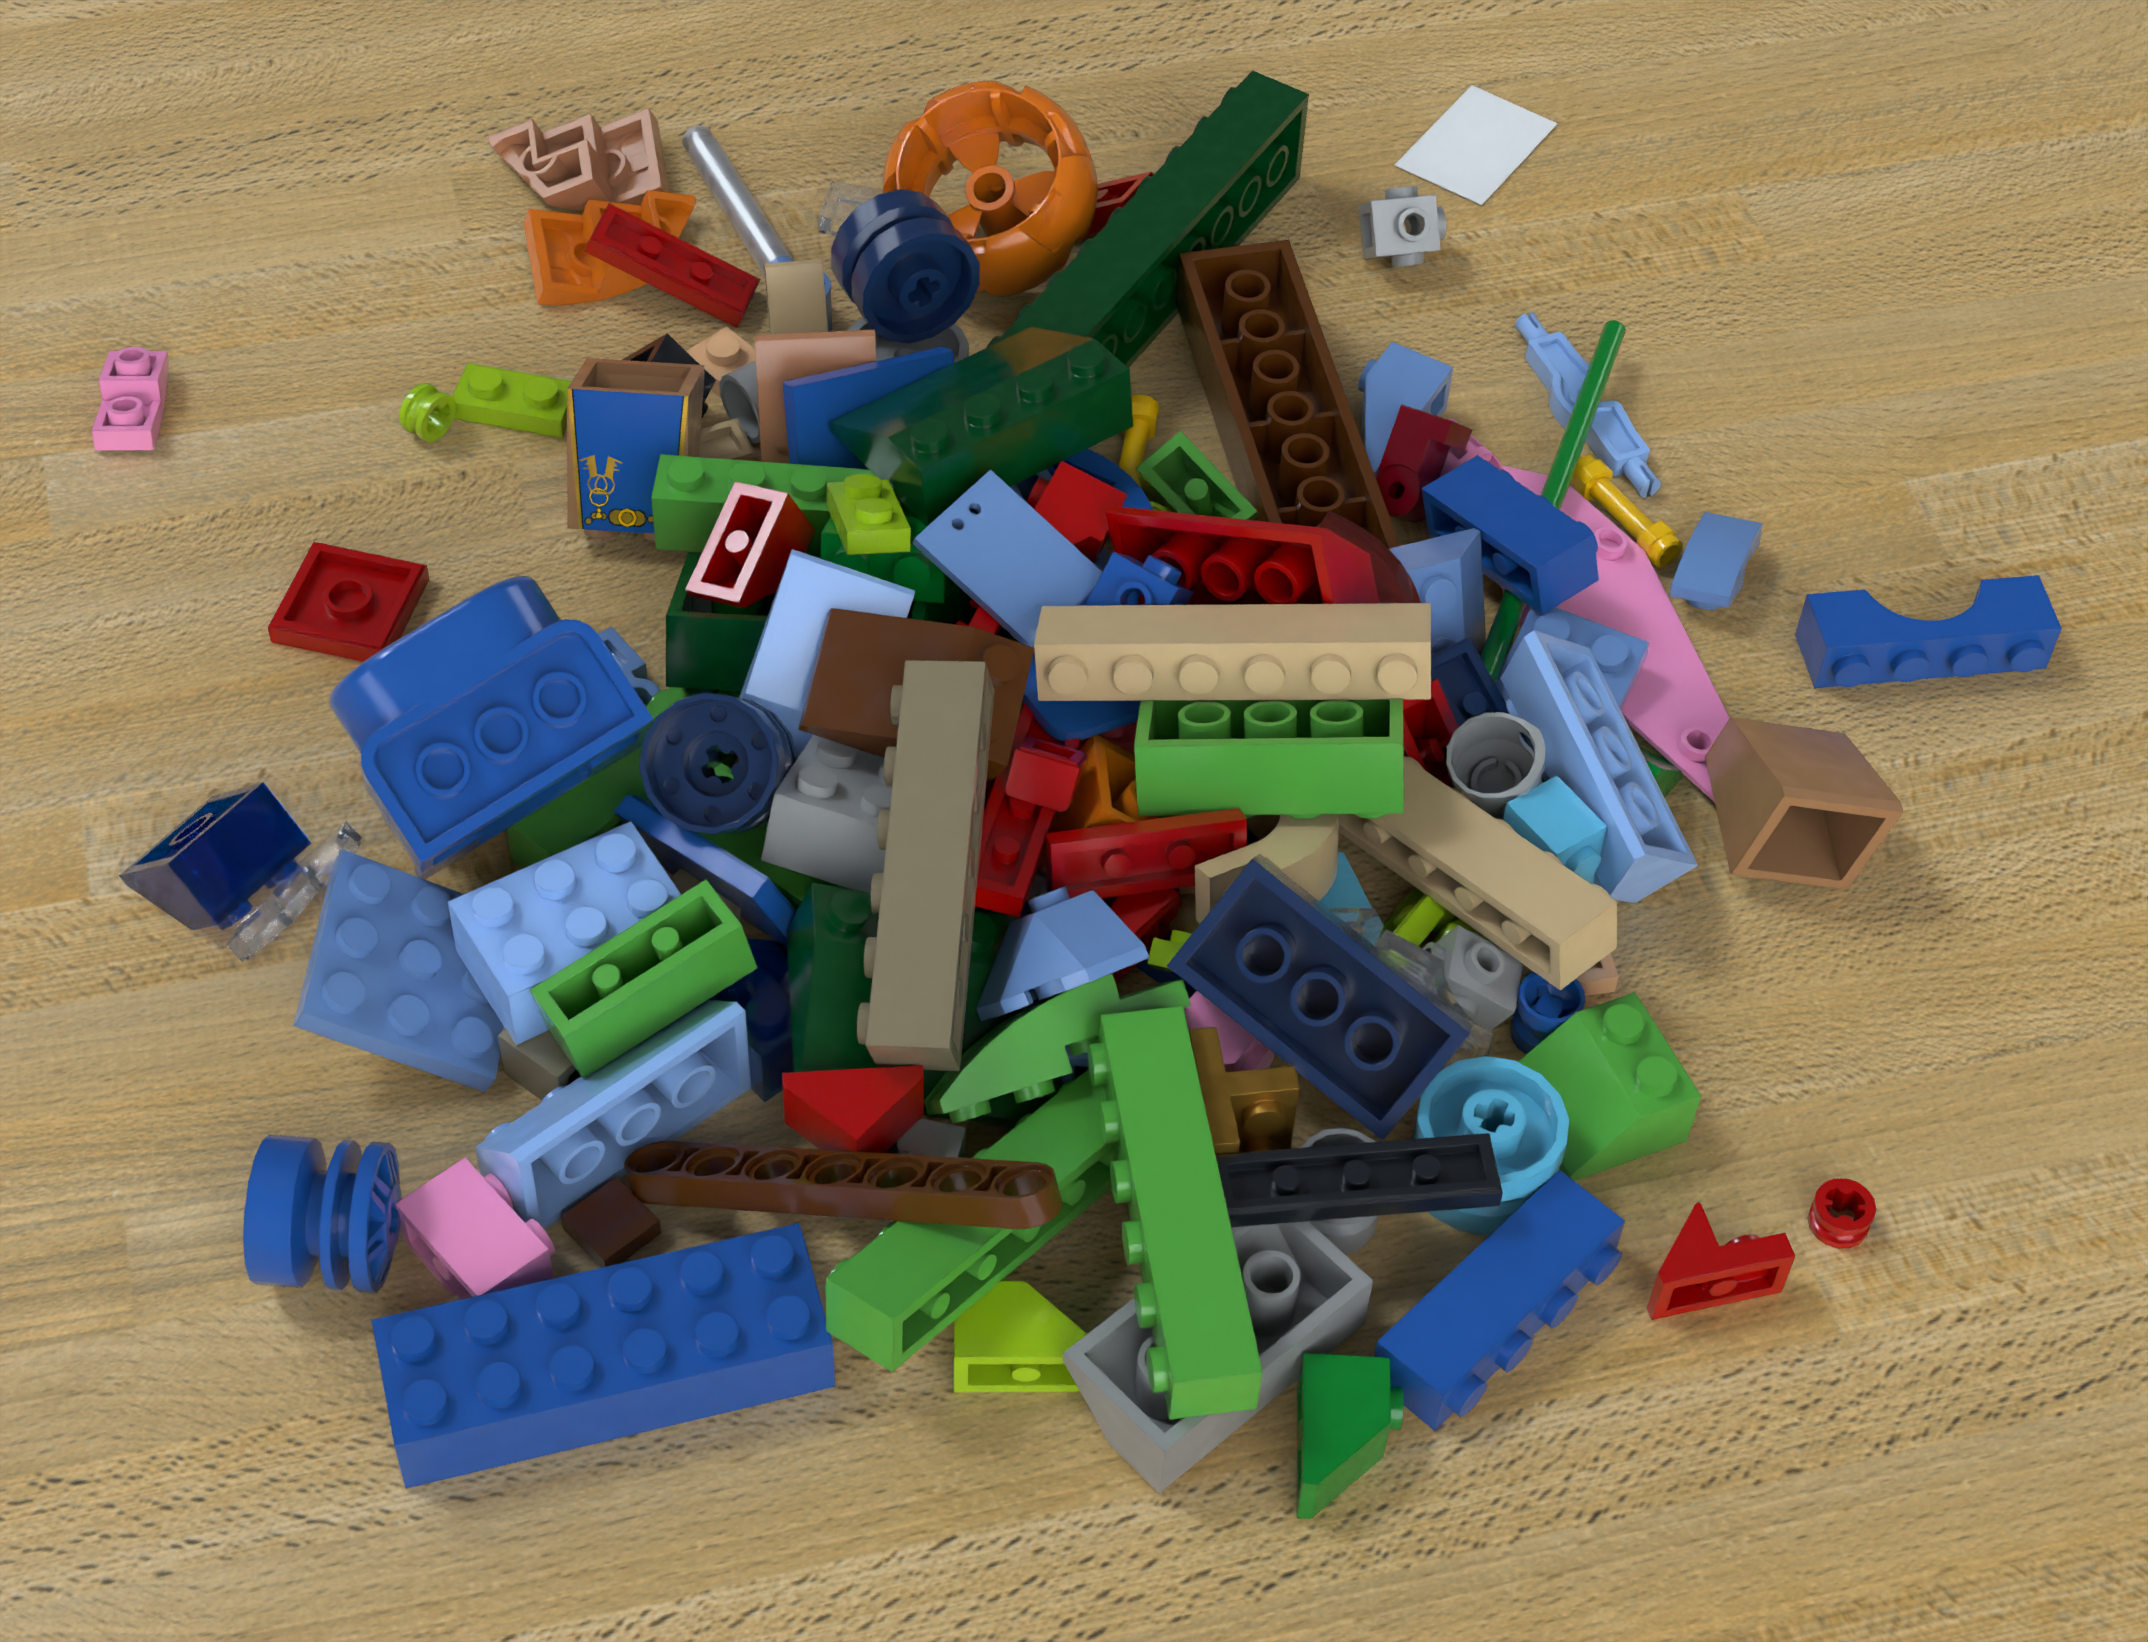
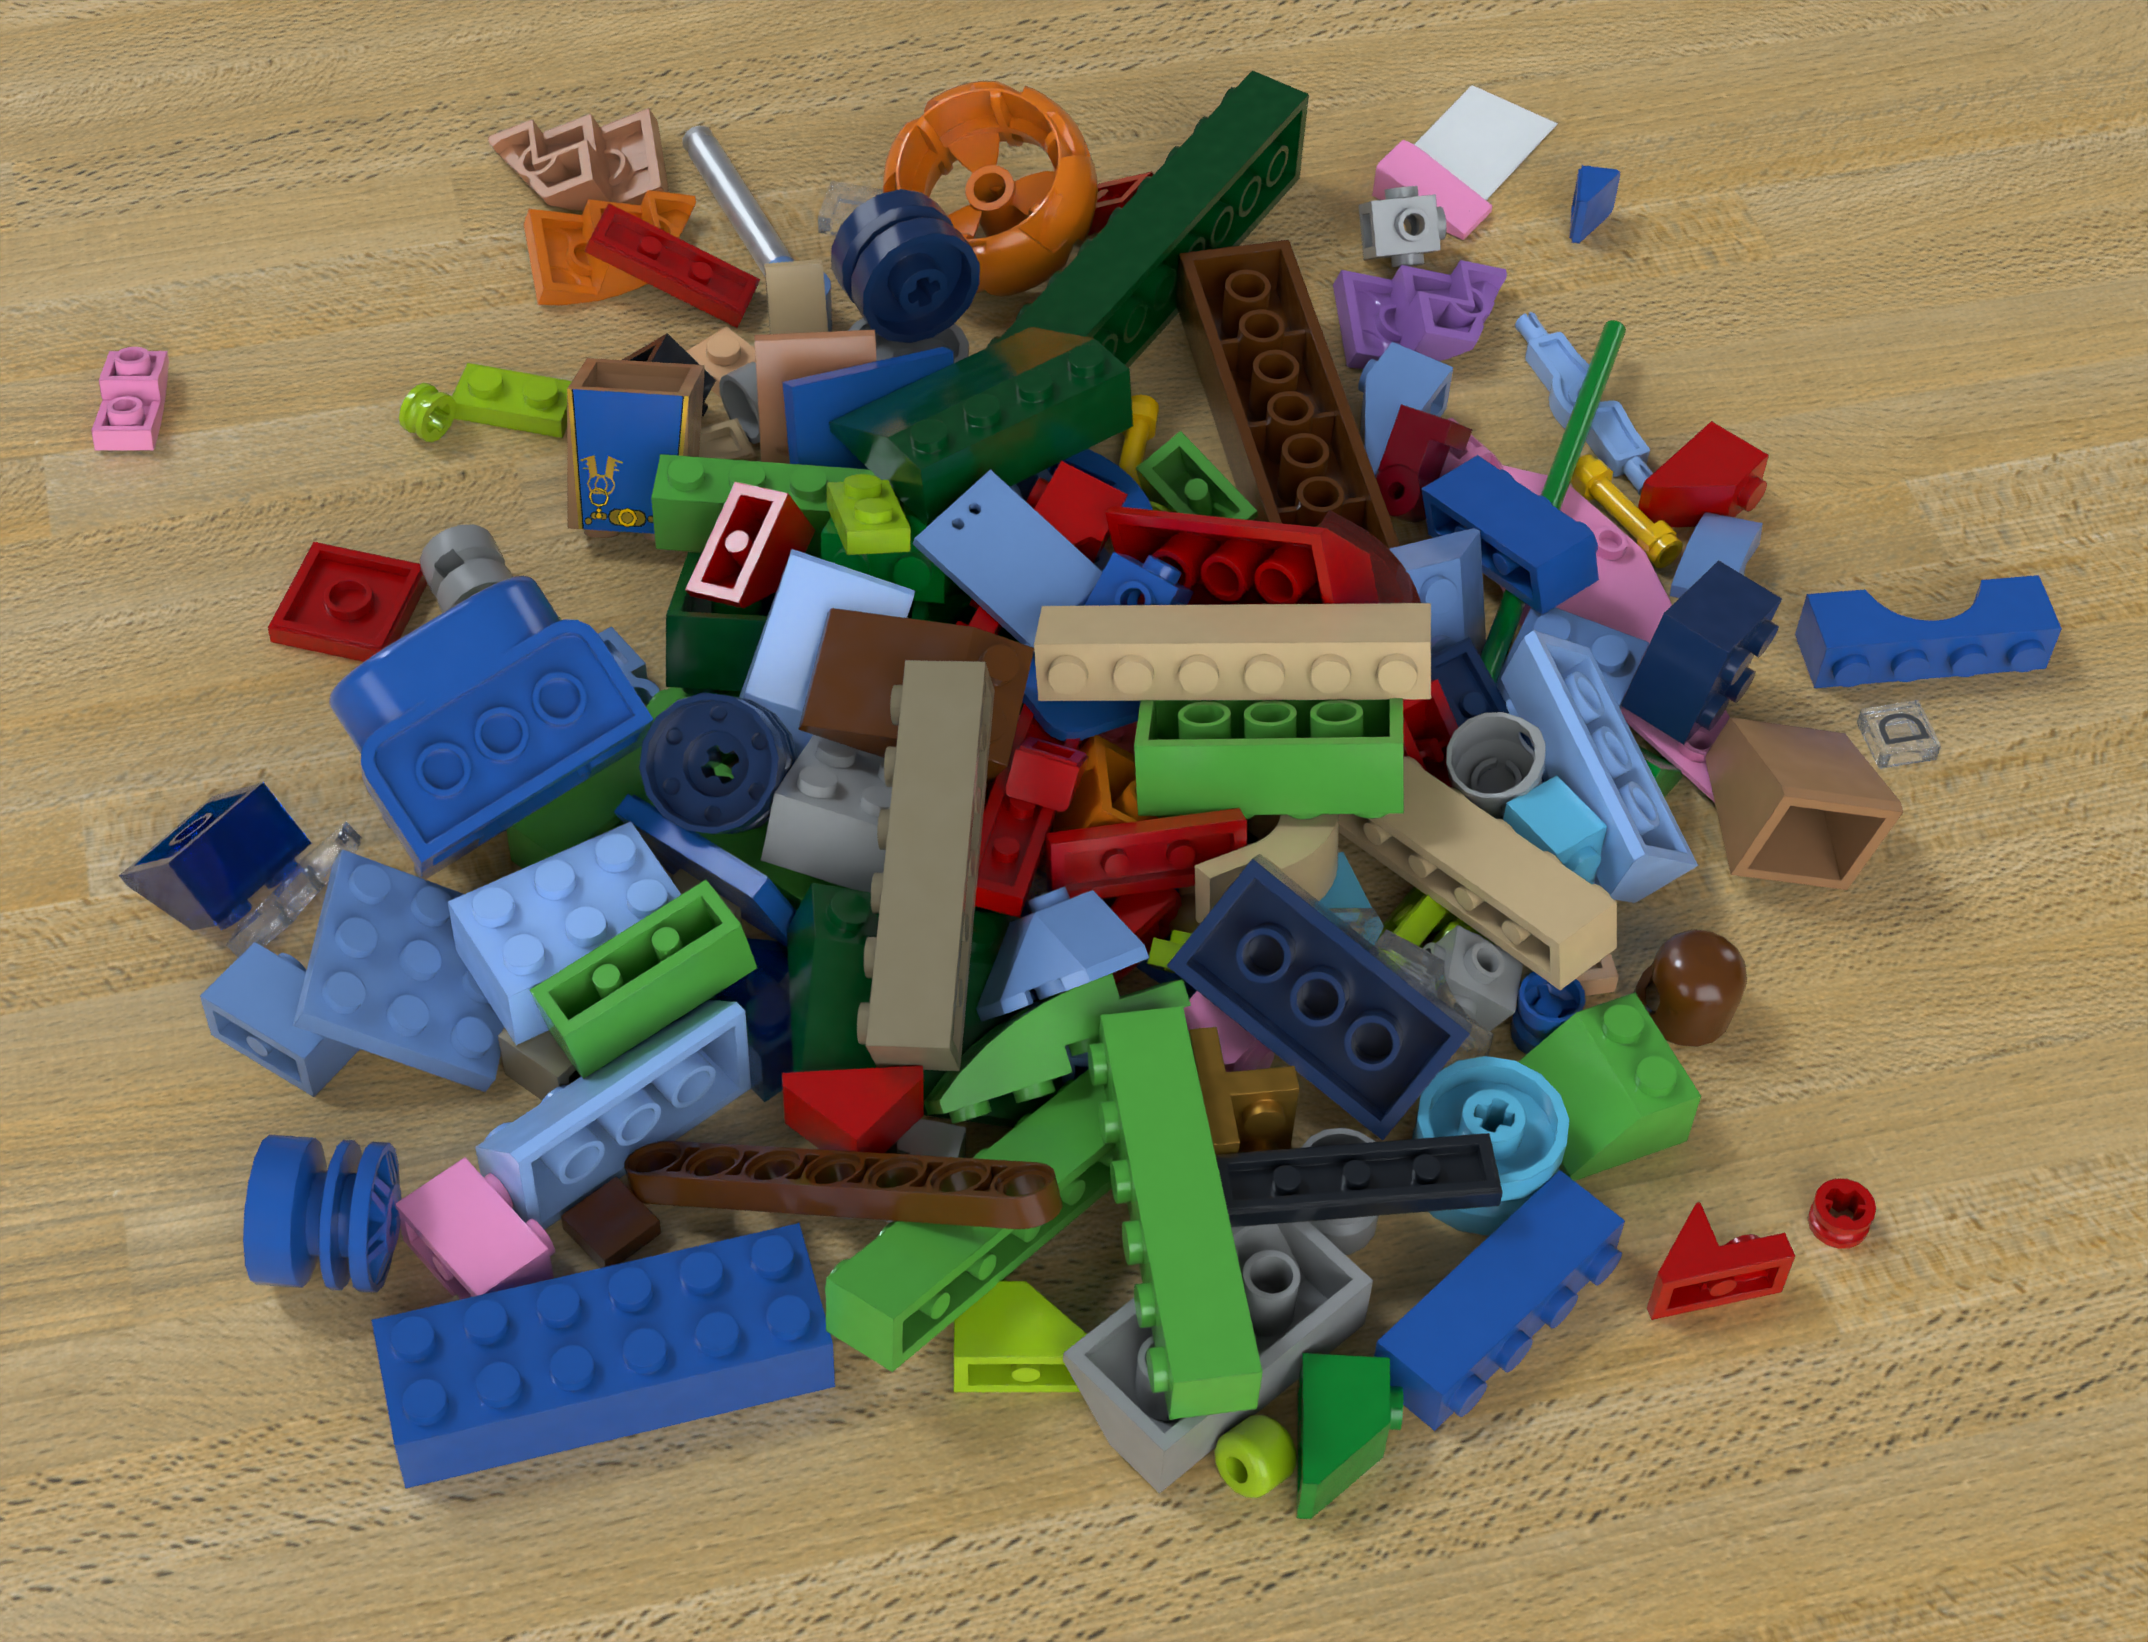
none -> medium blue brick [200,942,360,1097]
none -> light grey wheel [420,525,513,613]
none -> lime piece [1214,1415,1297,1498]
none -> medium lavender slope [1333,260,1507,369]
none -> bright pink slope [1372,140,1492,240]
none -> blue slope [1569,165,1621,243]
none -> dark blue brick [1621,560,1782,745]
none -> reddish brown helmet [1633,929,1747,1047]
none -> red slope [1638,421,1769,528]
none -> clear tile [1857,700,1941,769]

